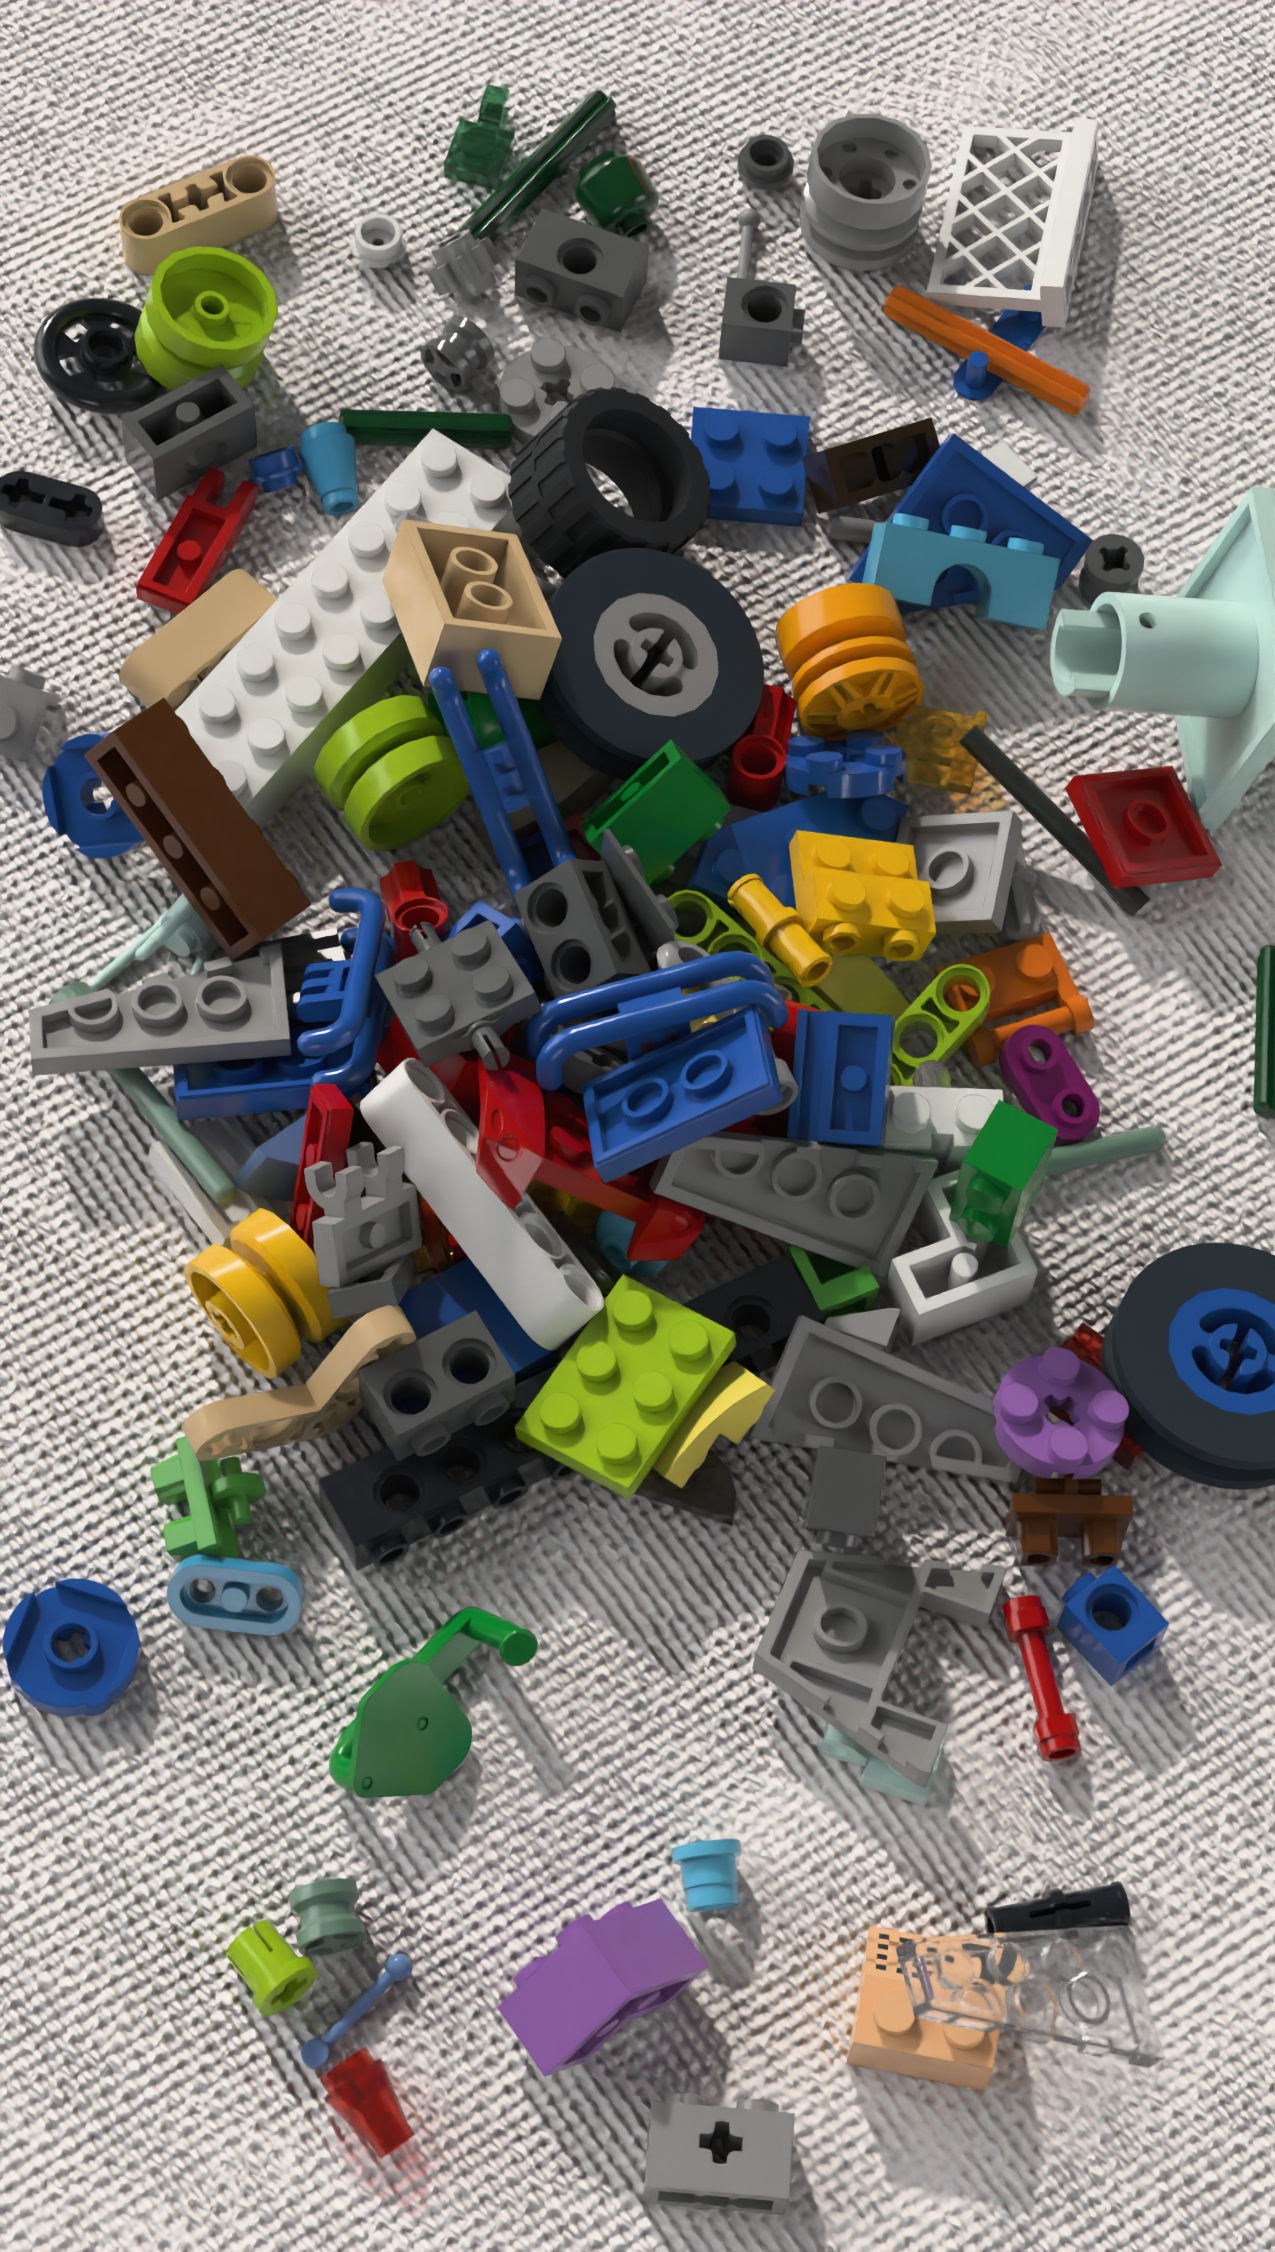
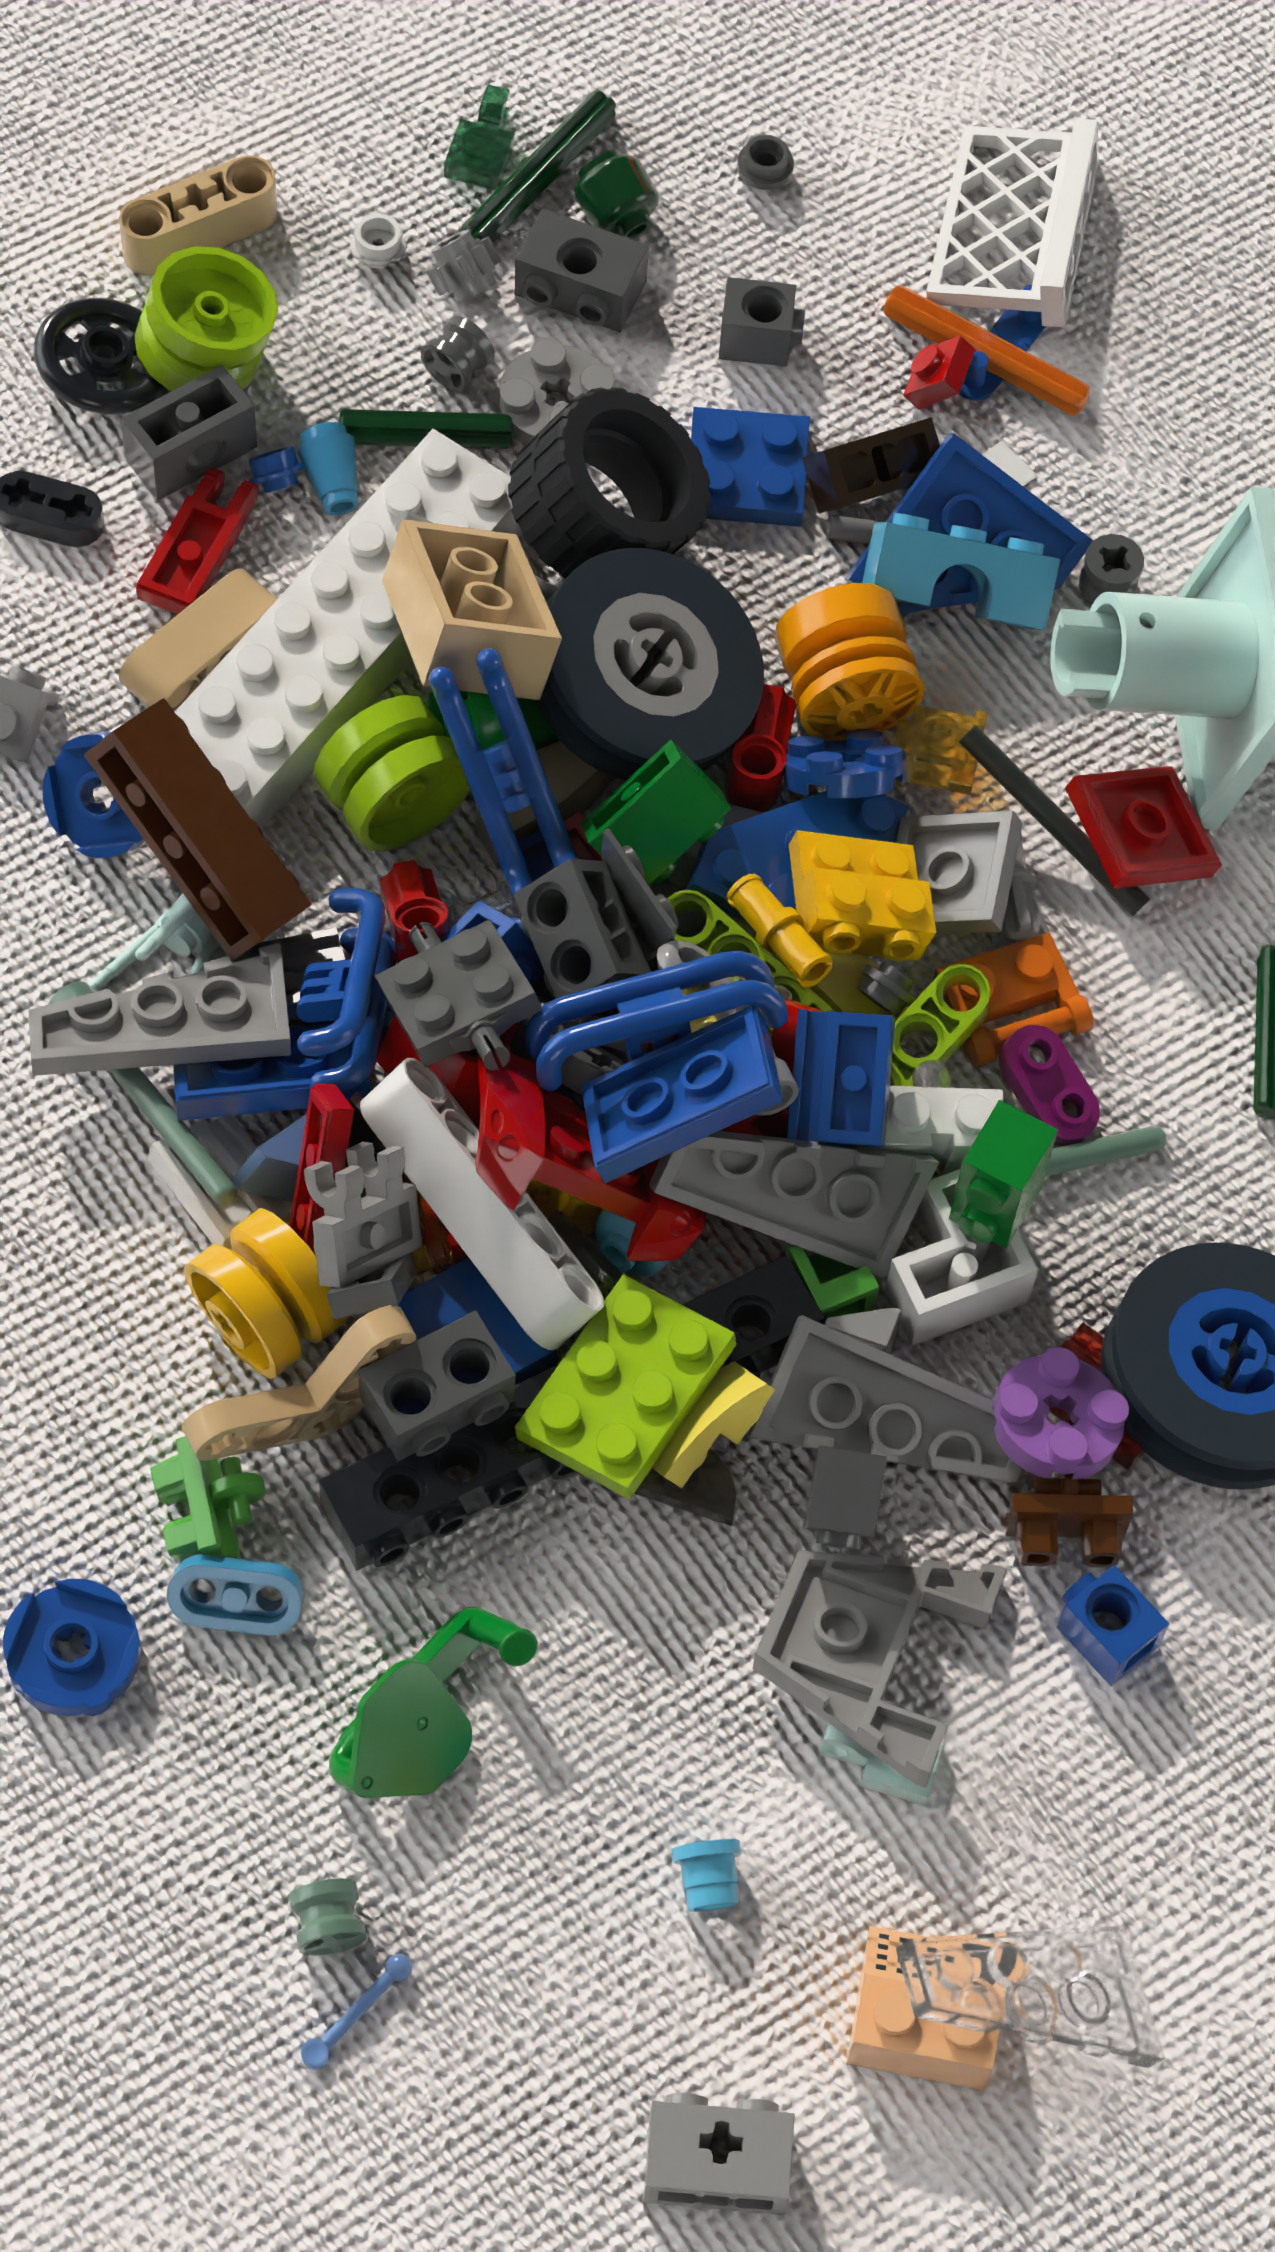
lime bush [226,1920,318,2016] -> none
clear red cone [319,2047,416,2159] -> none
medium lavender brick [497,1898,709,2077] -> none
light grey hinge [737,208,760,279] -> none
light grey wheel [799,114,932,270] -> none
black pin [984,1881,1130,1952] -> none
red bar [1002,1595,1082,1761] -> none
none -> dark grey plate [857,961,916,1018]
none -> red plate [903,335,976,410]

